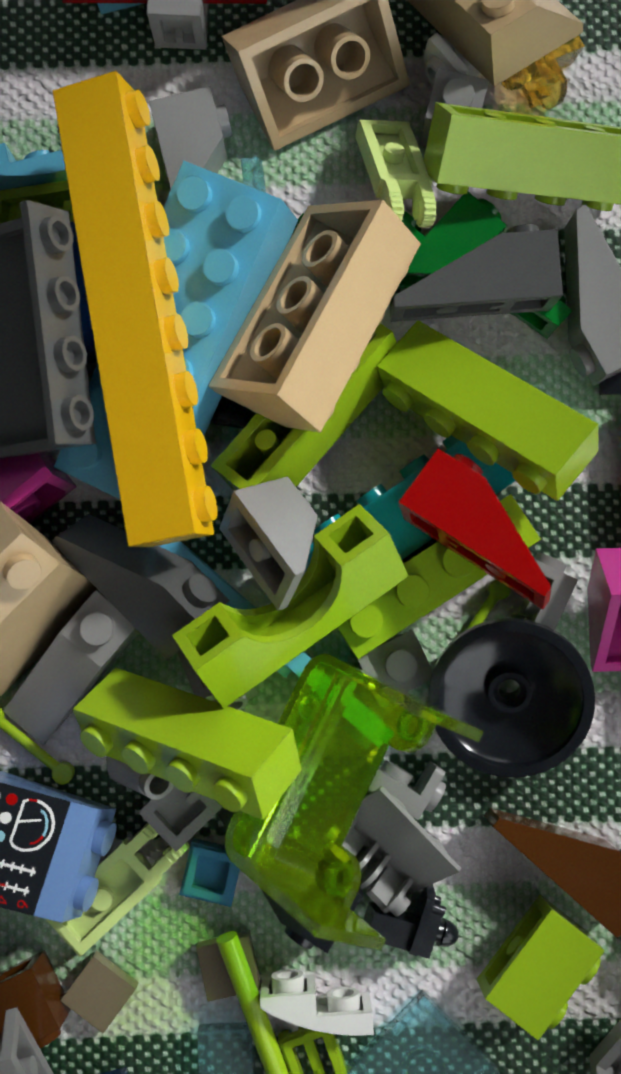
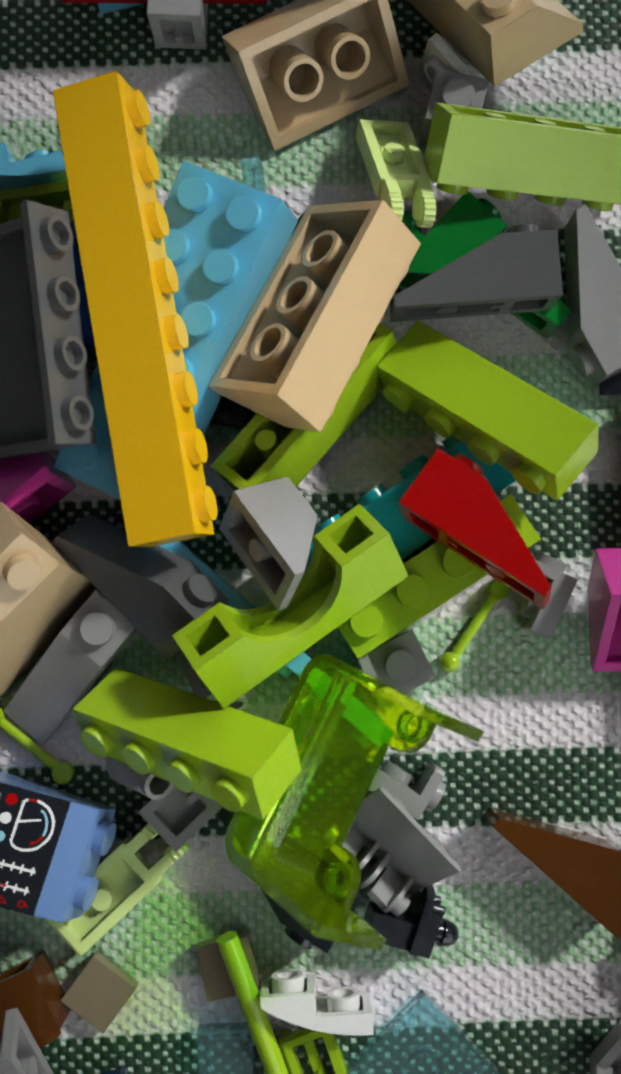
light grey slope [149,86,233,188] -> none
dark azure tile [179,838,243,907] -> none
black dish [428,618,595,778] -> none
lime brick [476,895,605,1041] -> none
clear yellow piece [501,35,585,109] -> none

